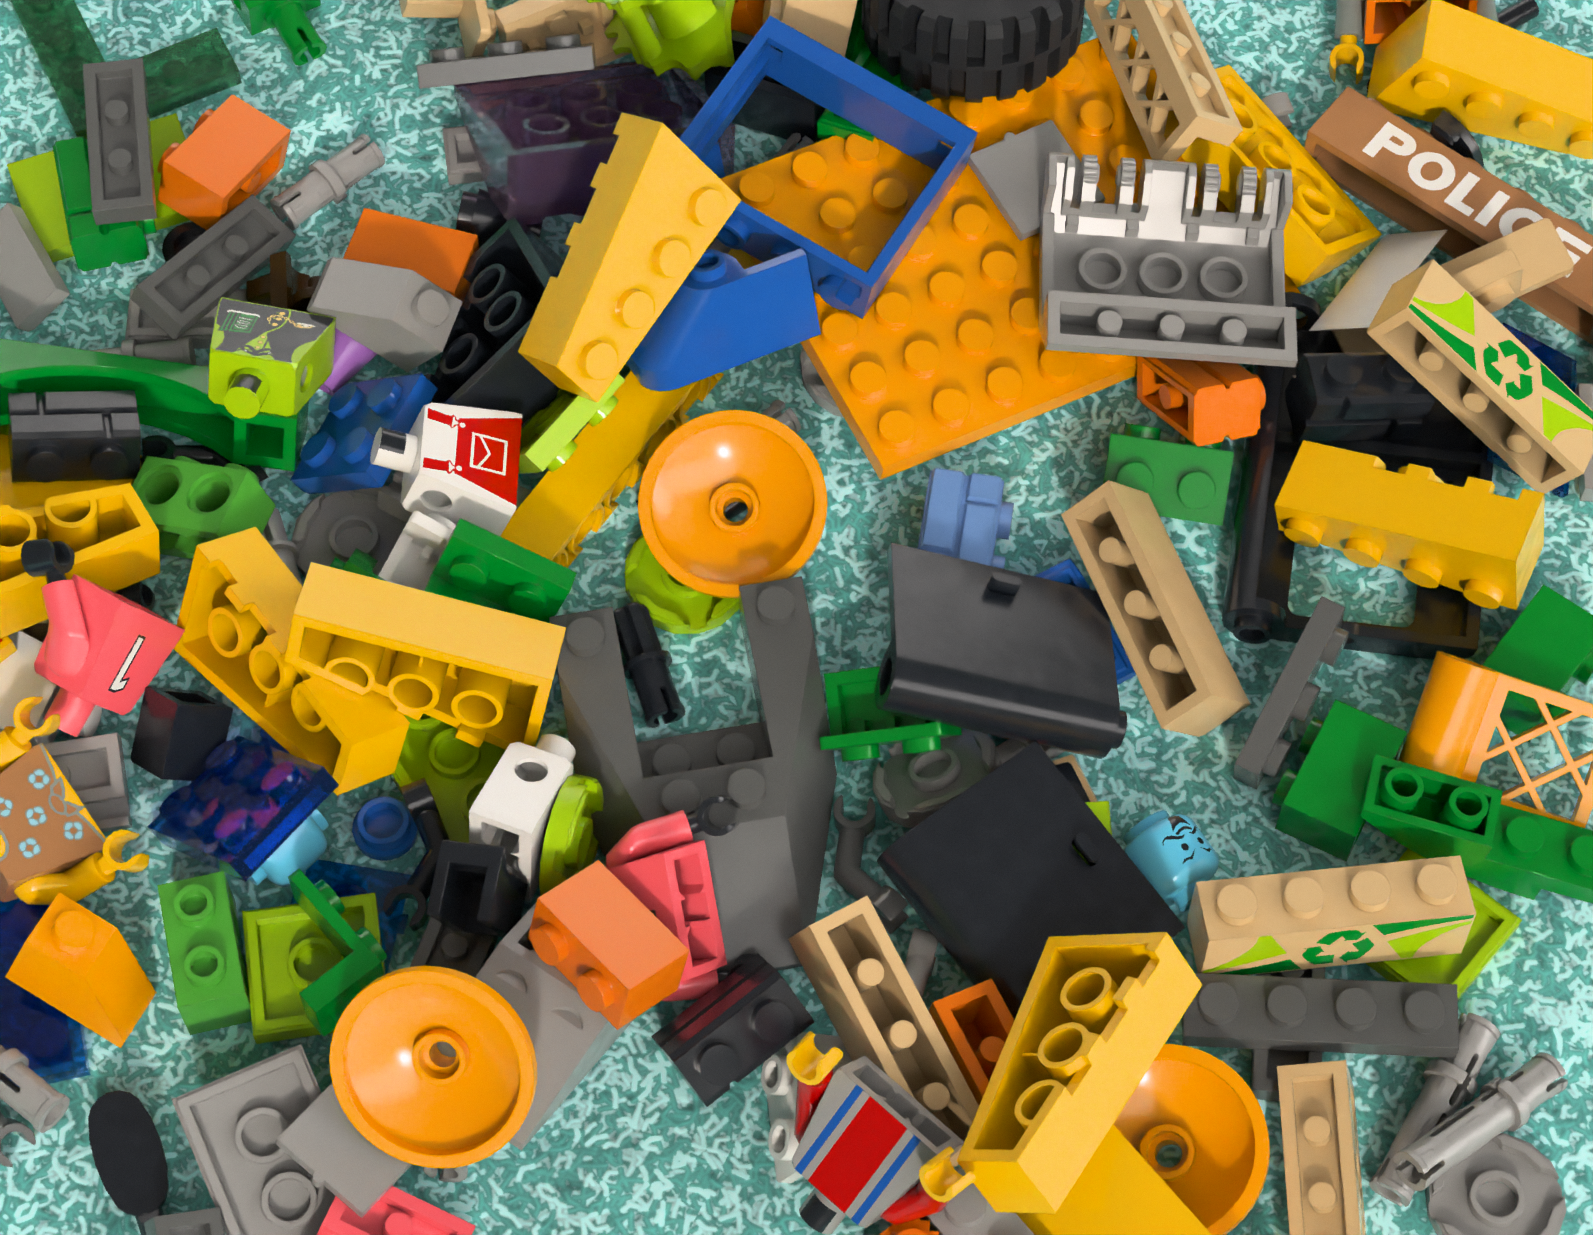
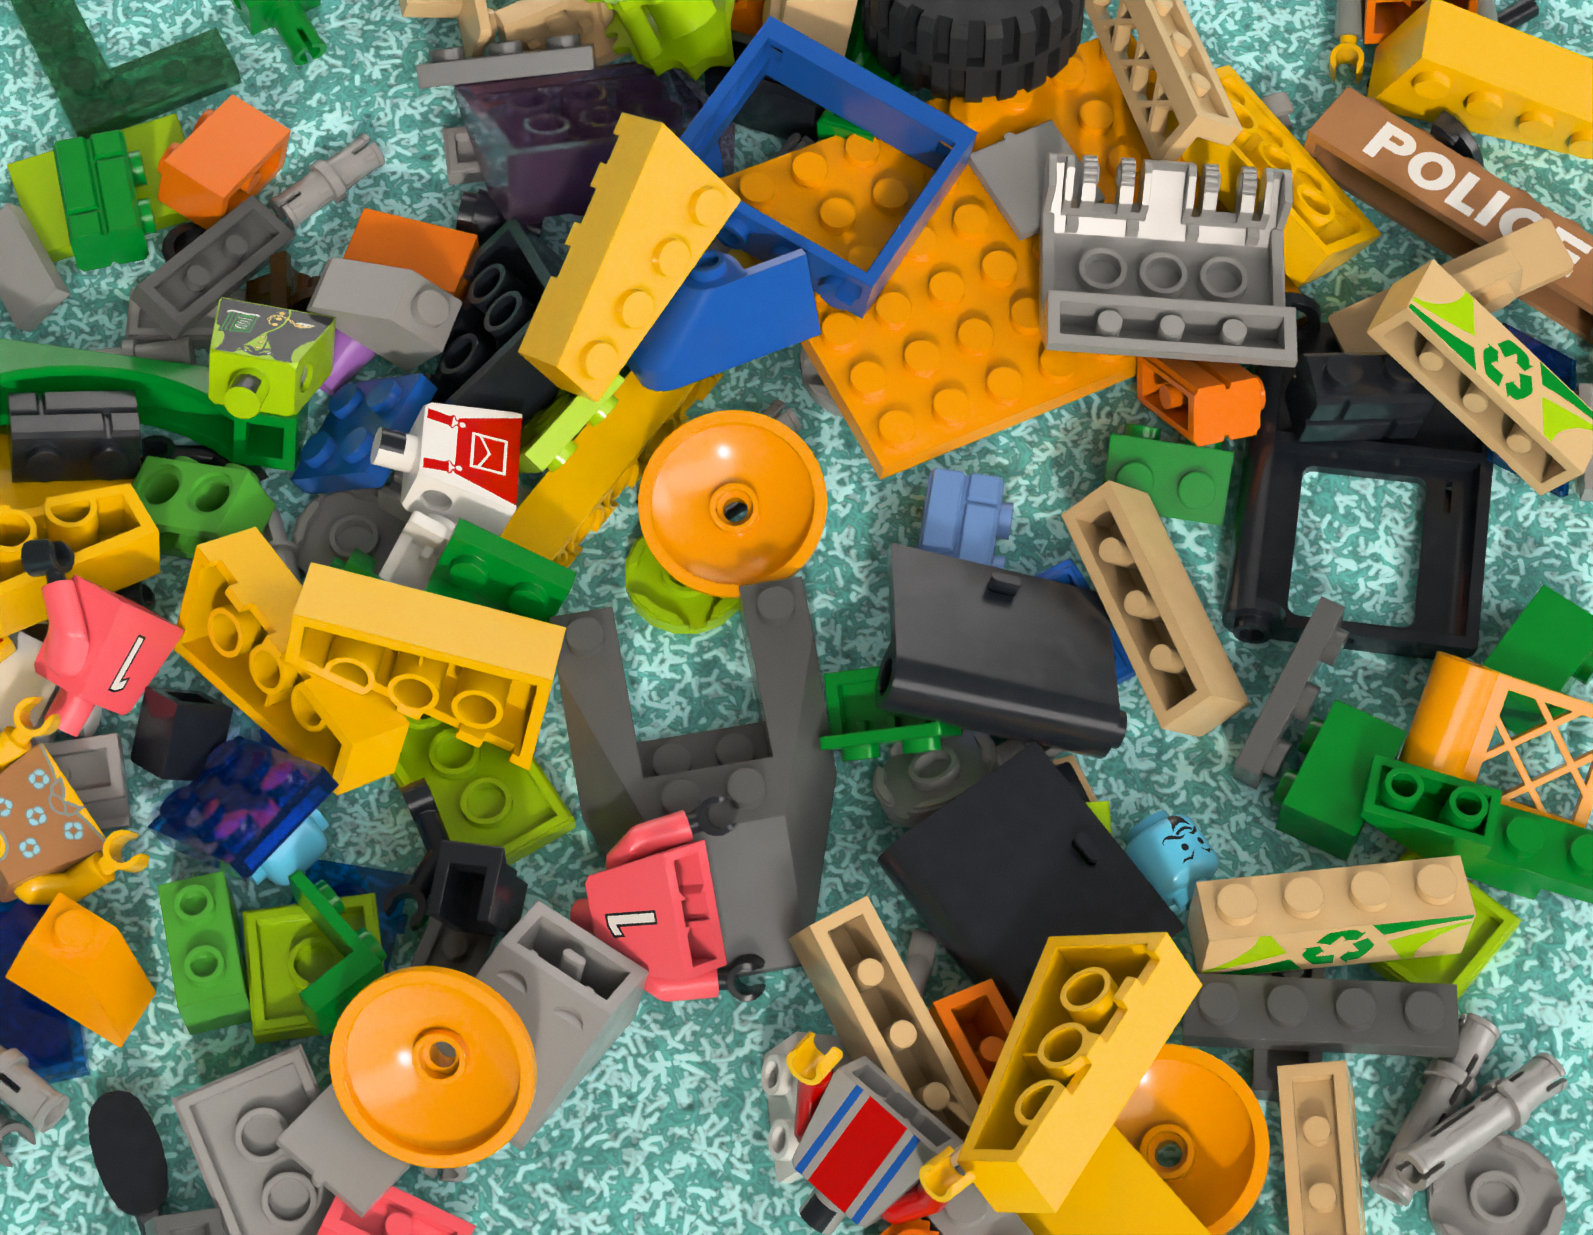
dark grey plate [83,58,157,225] -> none
blue plate [352,796,418,861] -> none
white torso [469,734,576,903] -> none
orange brick [528,860,690,1030] -> none
lime tile [539,774,604,896] -> none
black axle [613,602,686,728] -> none
black brick [651,953,815,1107] -> none
dark grey arm [833,795,909,934] -> none
yellow wedge [1275,440,1545,611] -> none
white sticker [1309,230,1447,331] -> none

